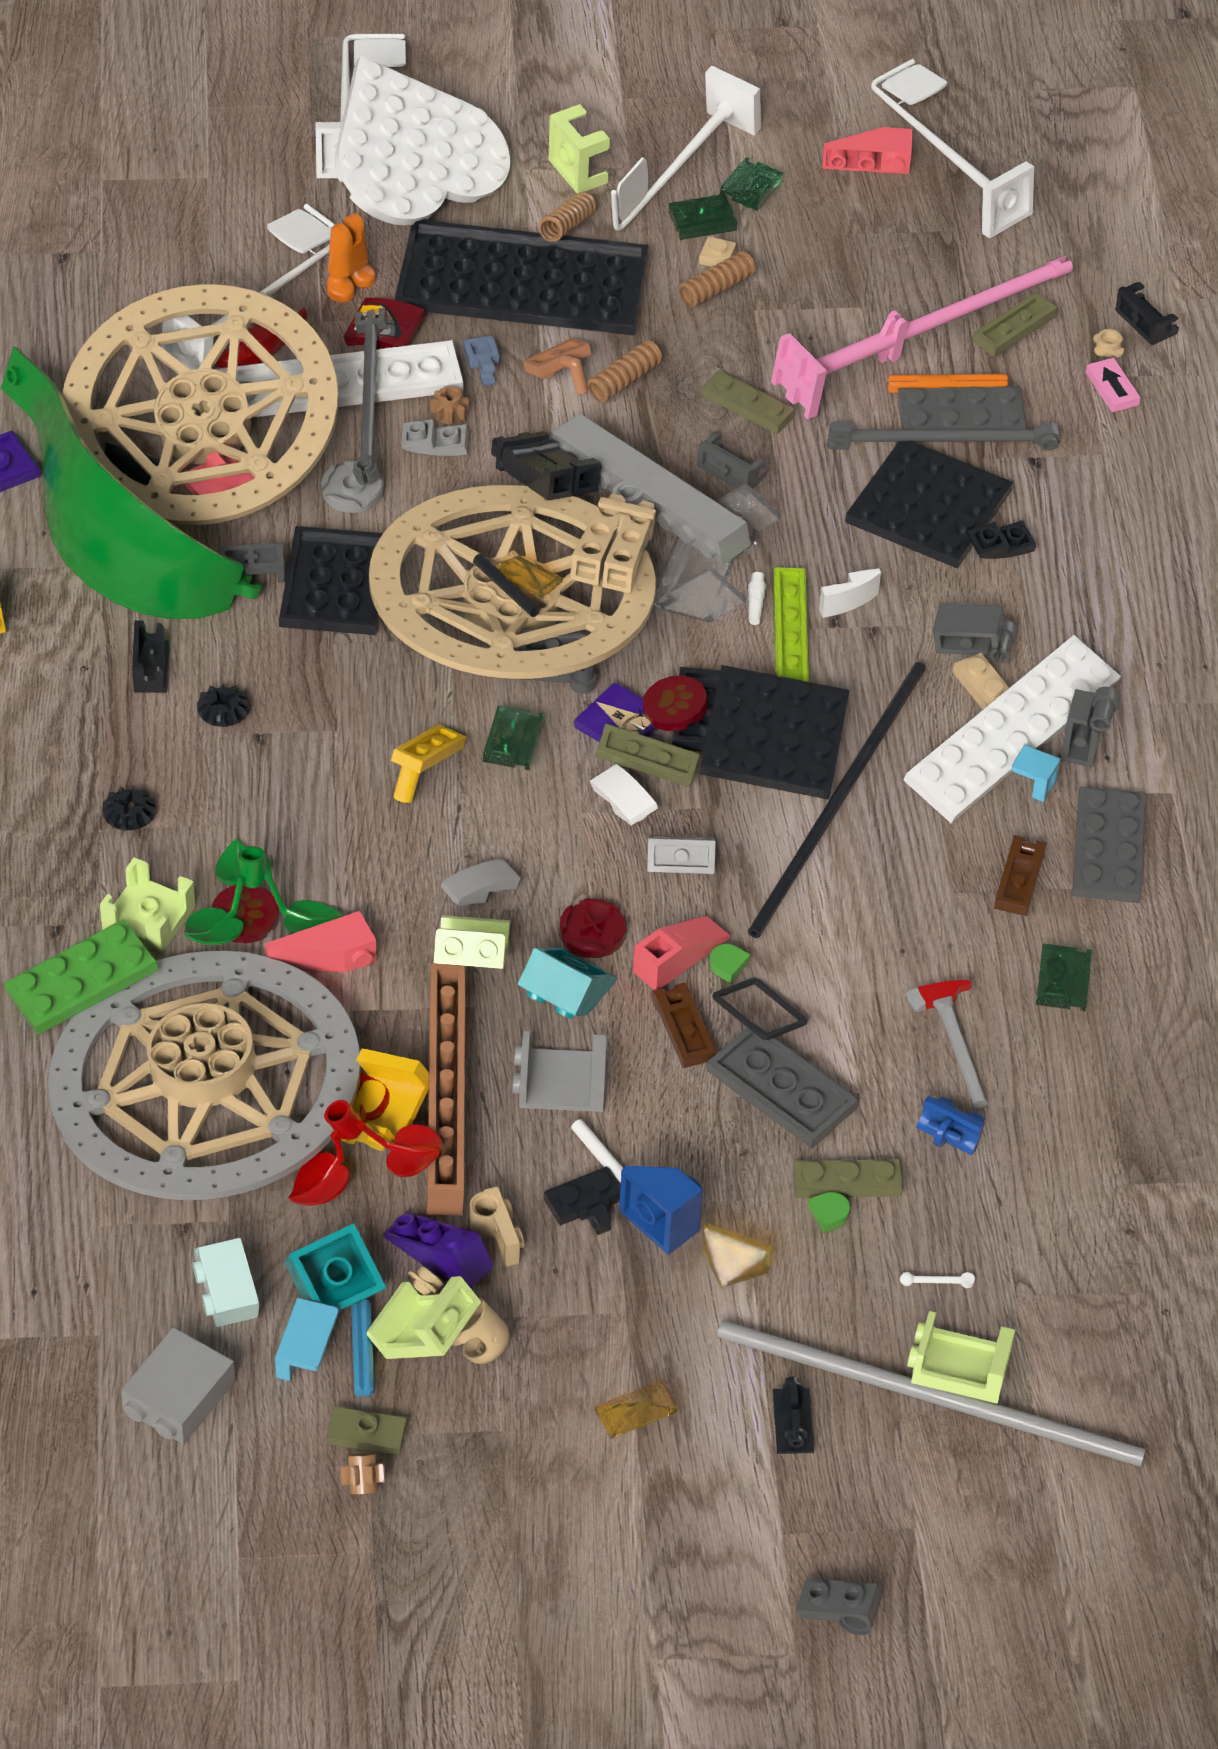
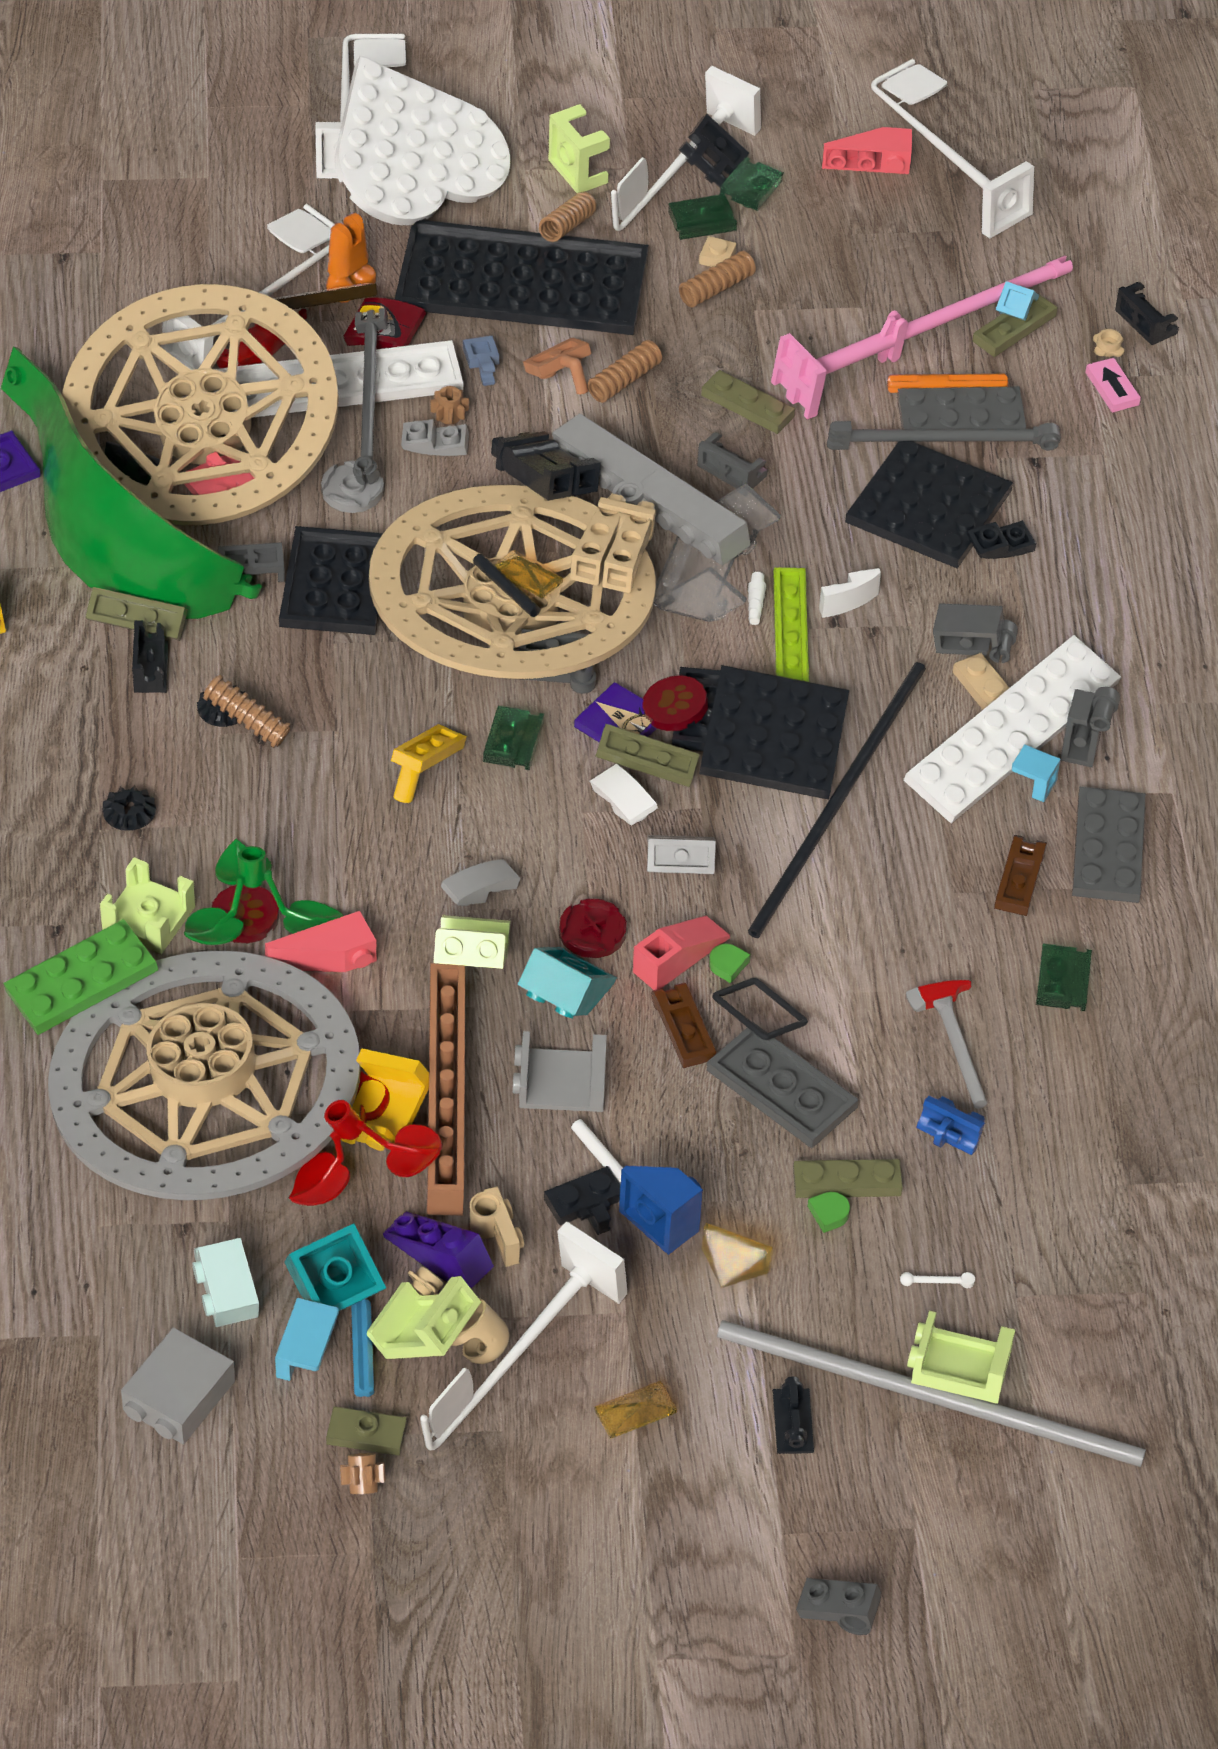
none -> olive plate [85,587,187,641]
none -> medium nougat piece [203,675,291,748]
none -> dark brown tile [273,283,377,310]
none -> white piece [420,1221,628,1450]
none -> black plate [679,114,749,189]
none -> medium azure panel [996,281,1039,321]

